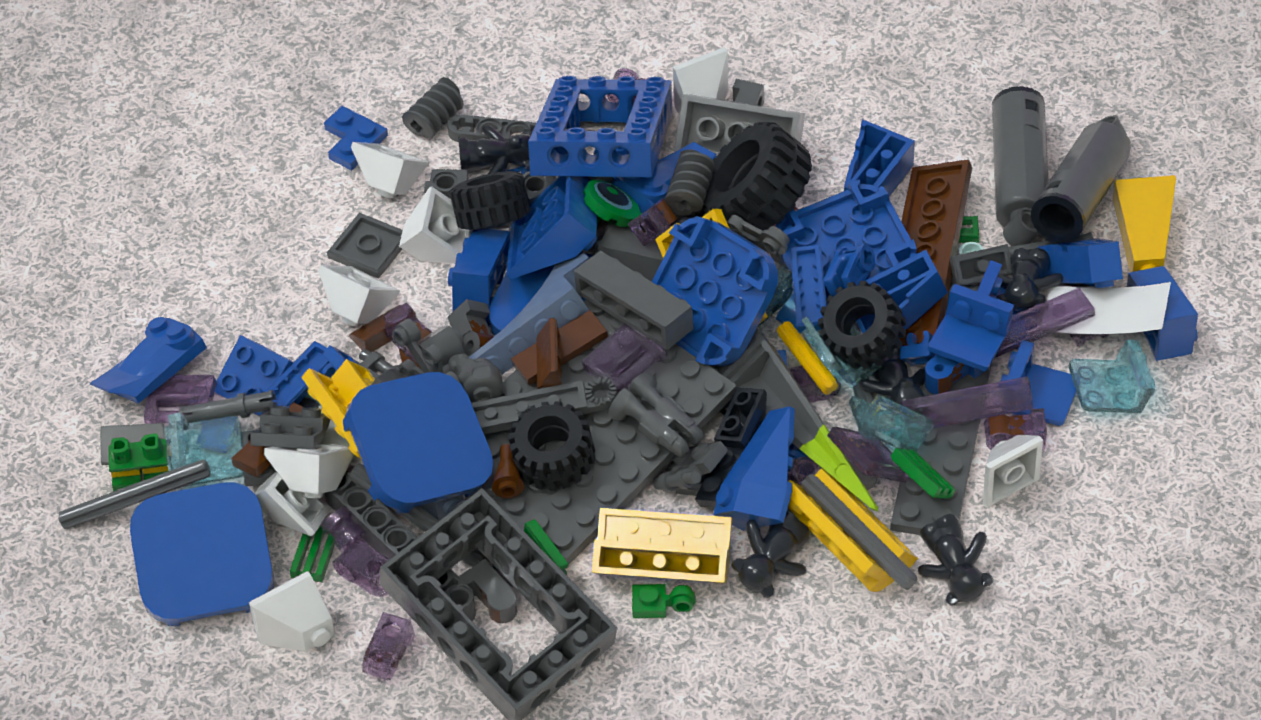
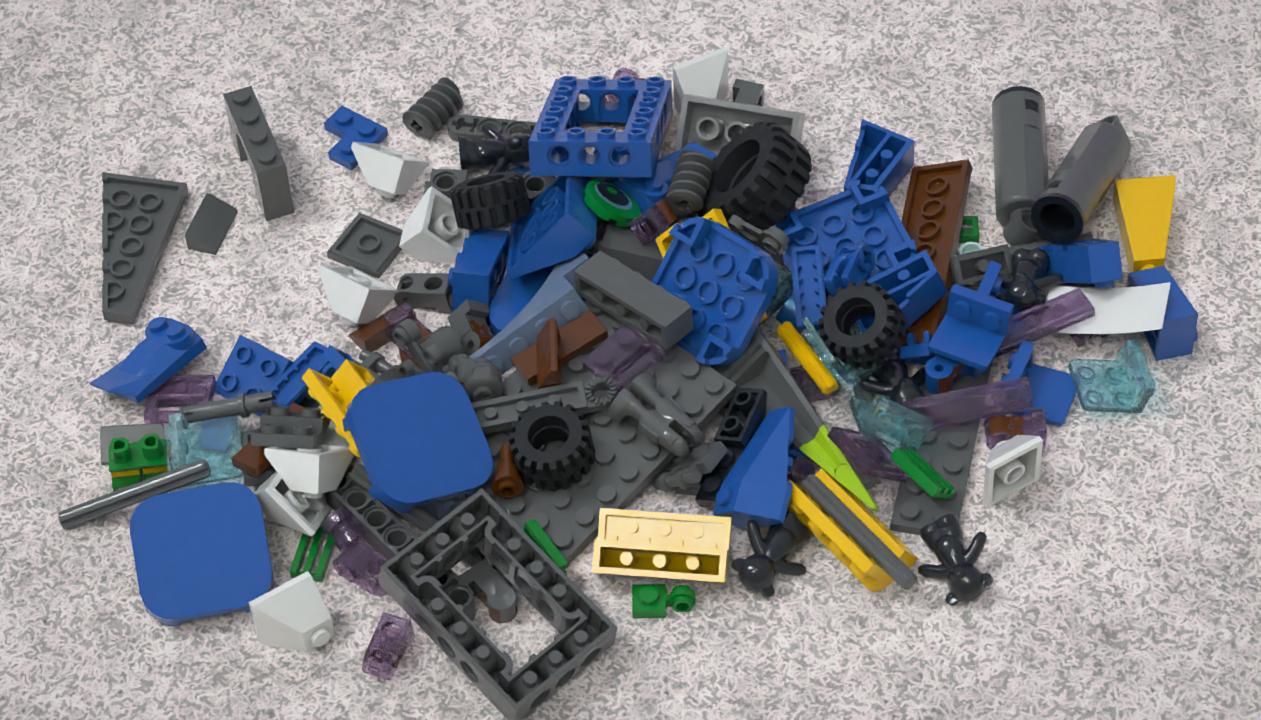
none -> dark grey wing [102,172,188,324]
none -> dark grey slope [185,193,238,255]
none -> dark grey arch [223,86,295,221]
none -> dark grey leg [394,273,453,314]

